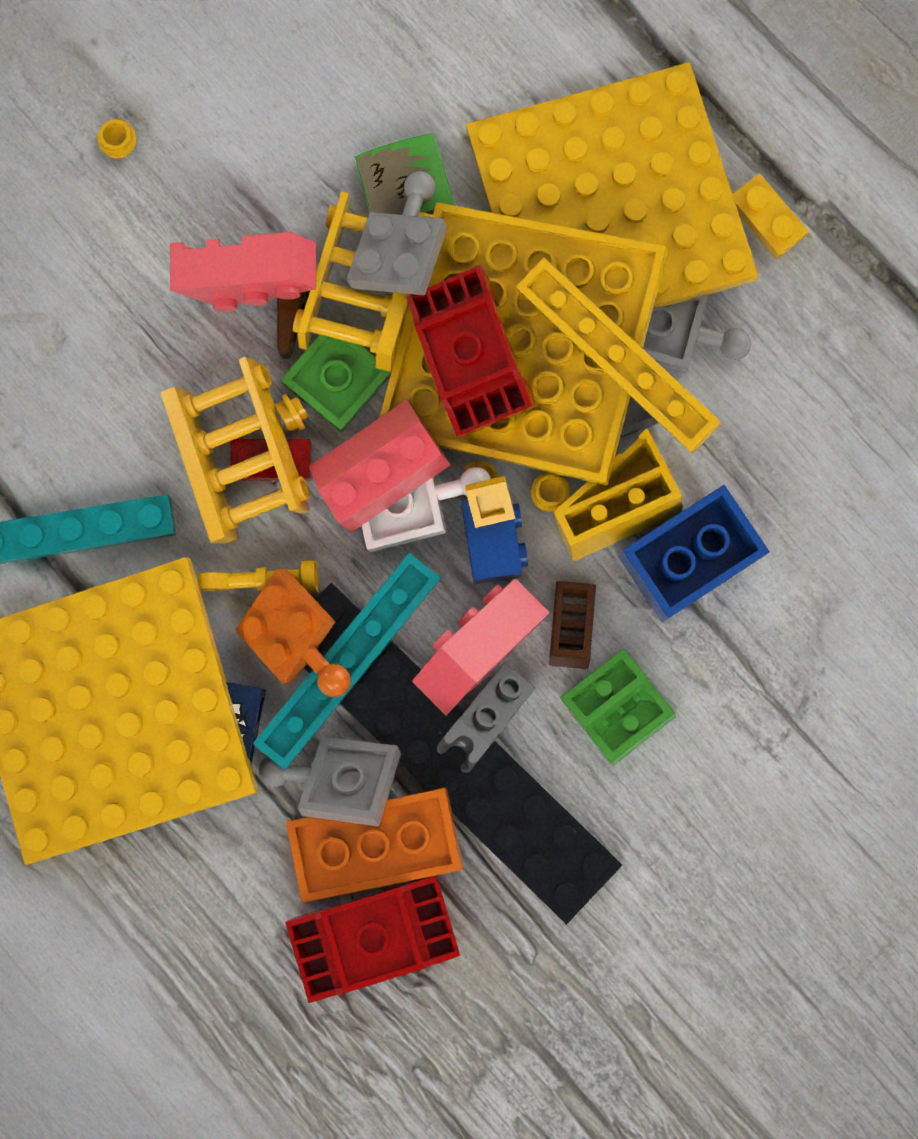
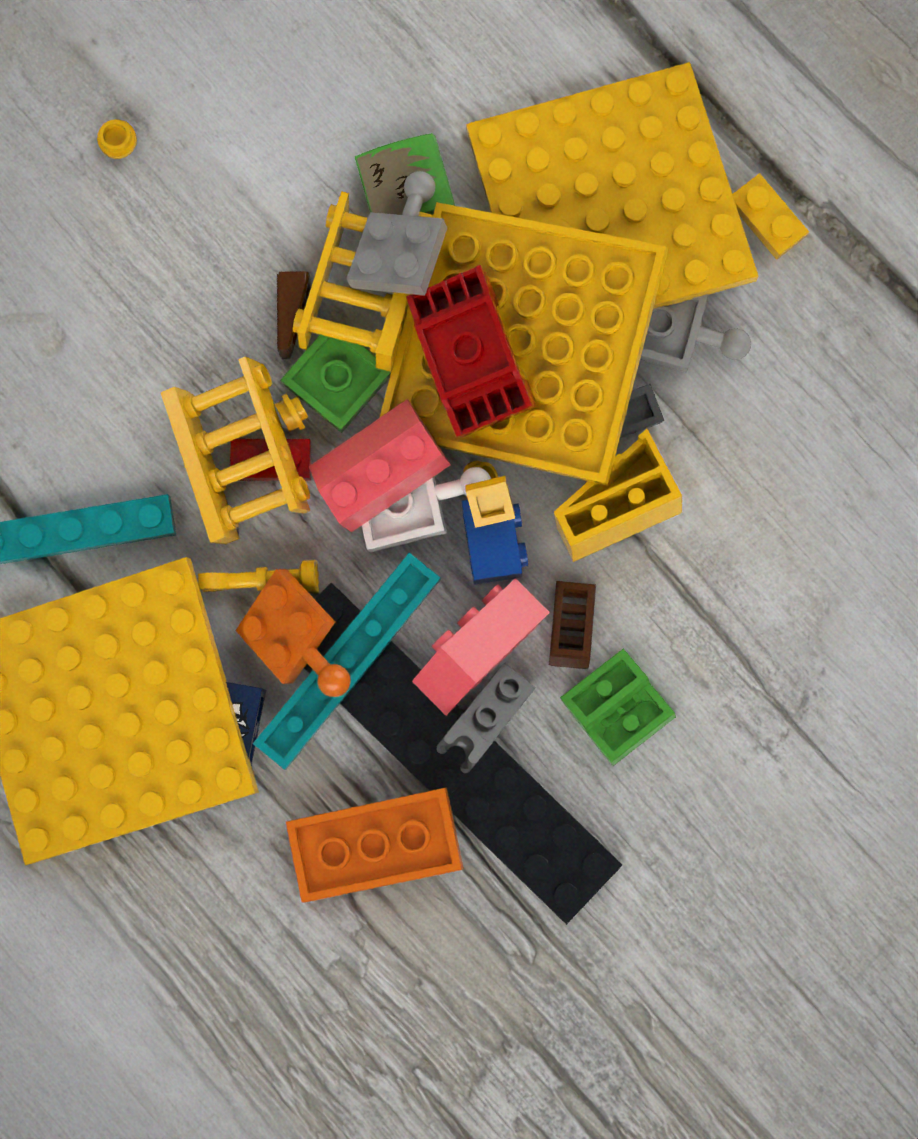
coral wedge [170,232,316,312] -> none
light grey plate [258,736,401,826] -> none
red plate [285,875,461,1003] -> none
yellow plate [516,257,722,454] -> none
yellow plate [530,472,570,512] -> none
blue brick [618,485,770,623] -> none

